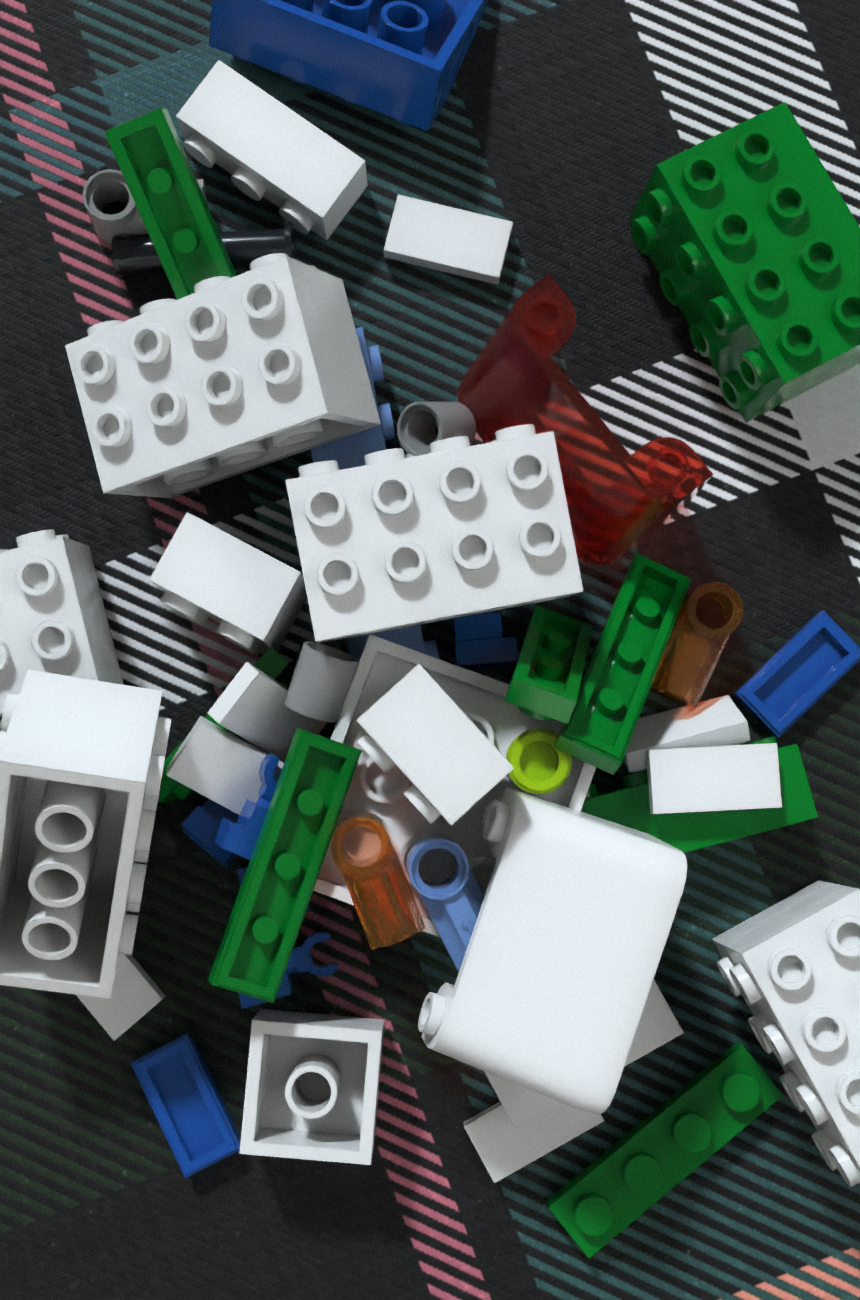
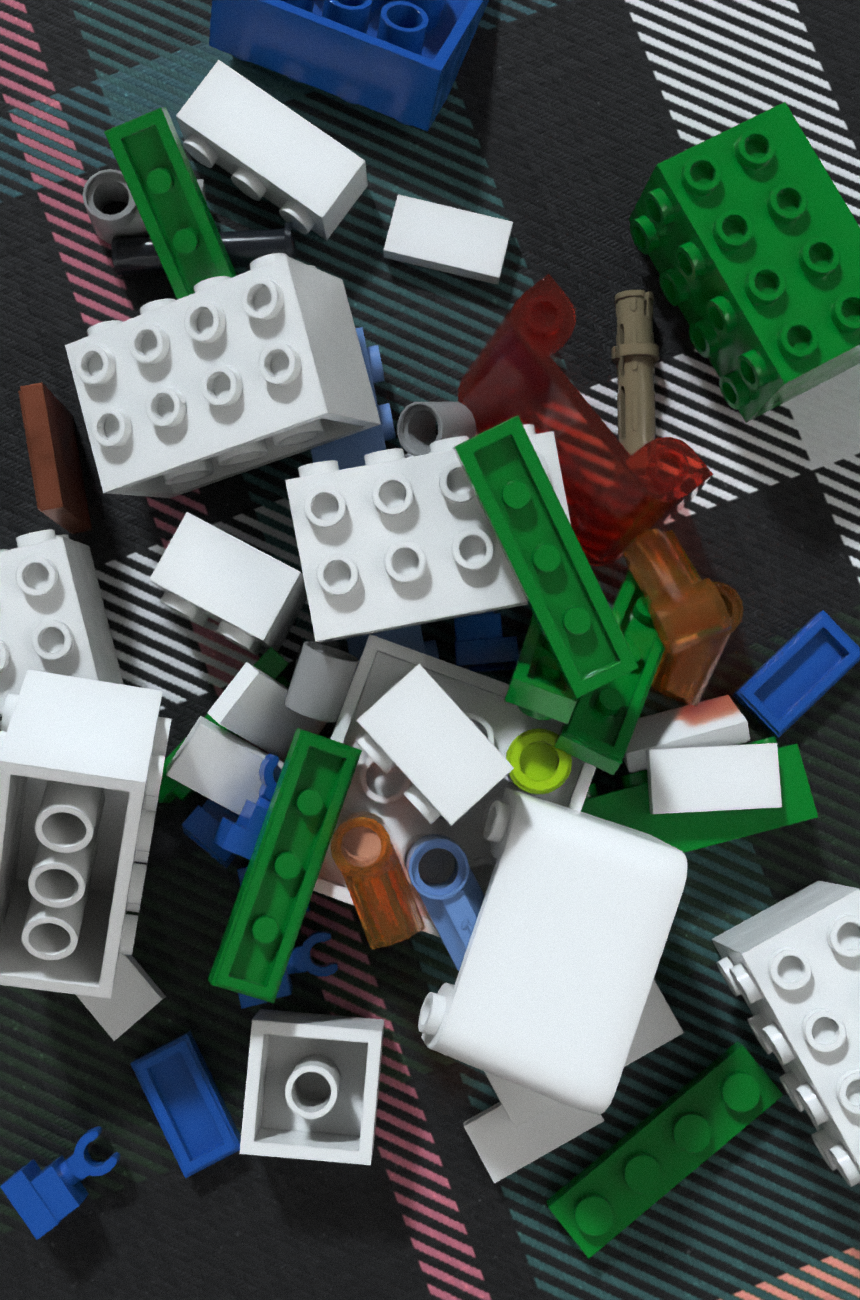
none -> blue piece [0,1126,121,1240]
none -> copper tile [18,382,92,534]
none -> green plate [453,415,639,698]
none -> dark tan pin [611,290,660,477]
none -> clear orange piece [624,528,732,656]

